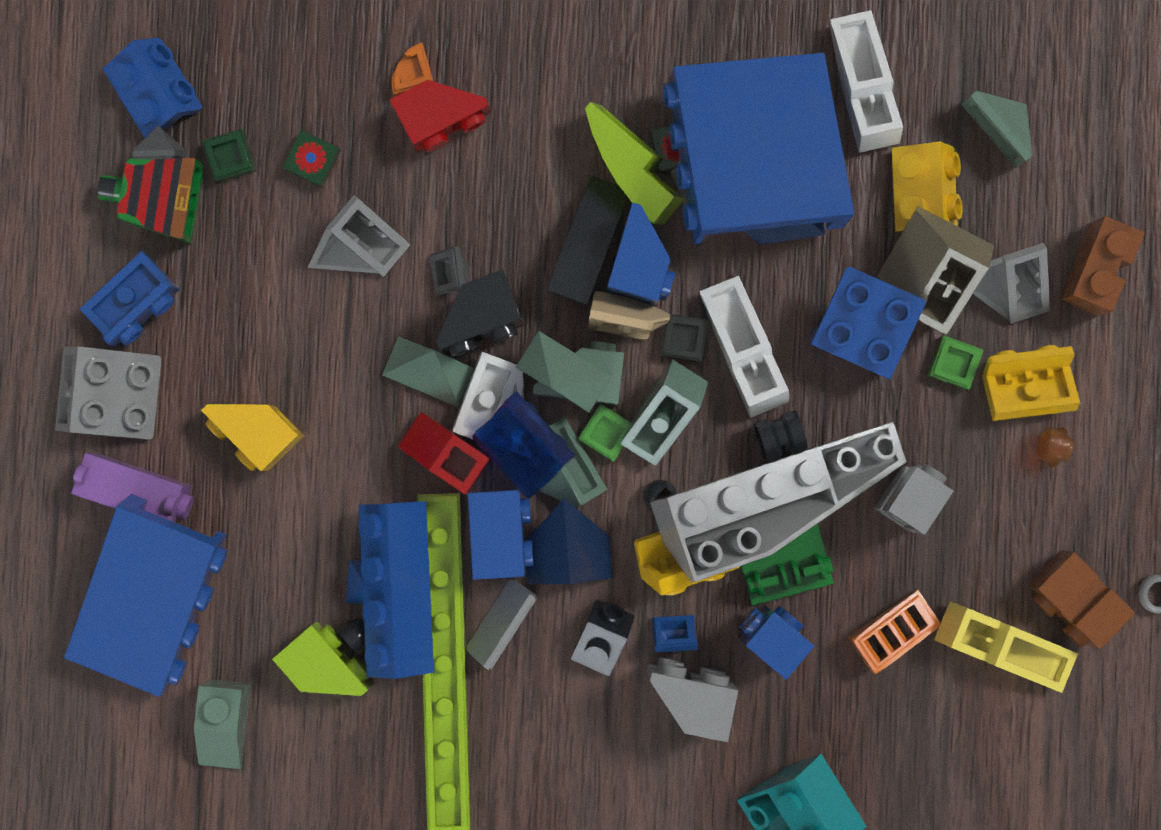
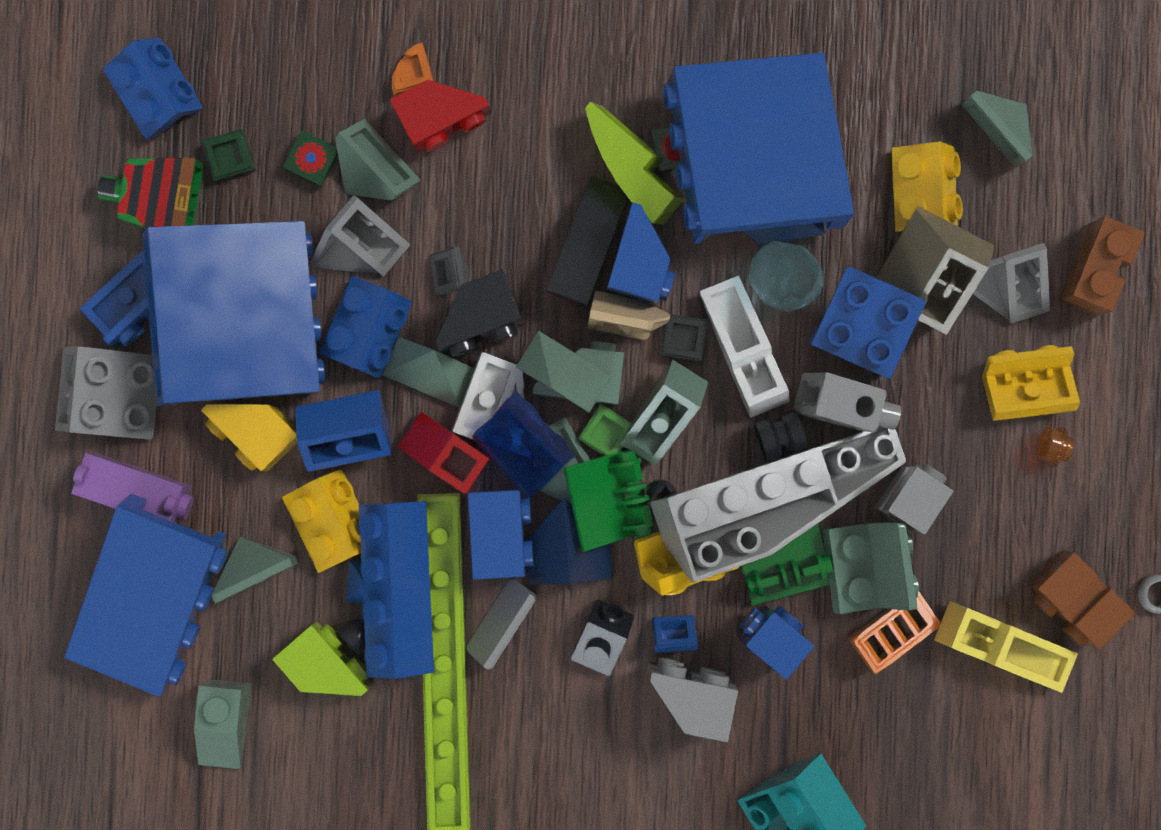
dark grey slope [132,125,187,159] -> none
white slope [830,10,903,153] -> none
bright green tile [927,336,984,390] -> none
none -> blue panel [142,221,325,406]
none -> sand green slope [211,536,299,604]
none -> yellow bracket [282,469,361,573]
none -> blue brick [295,390,391,472]
none -> blue bracket [319,276,412,378]
none -> sand green slope [335,118,421,201]
none -> green hinge [564,449,655,552]
none -> clear light blue hair [749,241,824,312]
none -> light grey torso [793,372,901,432]
none -> sand green bracket [822,522,919,614]

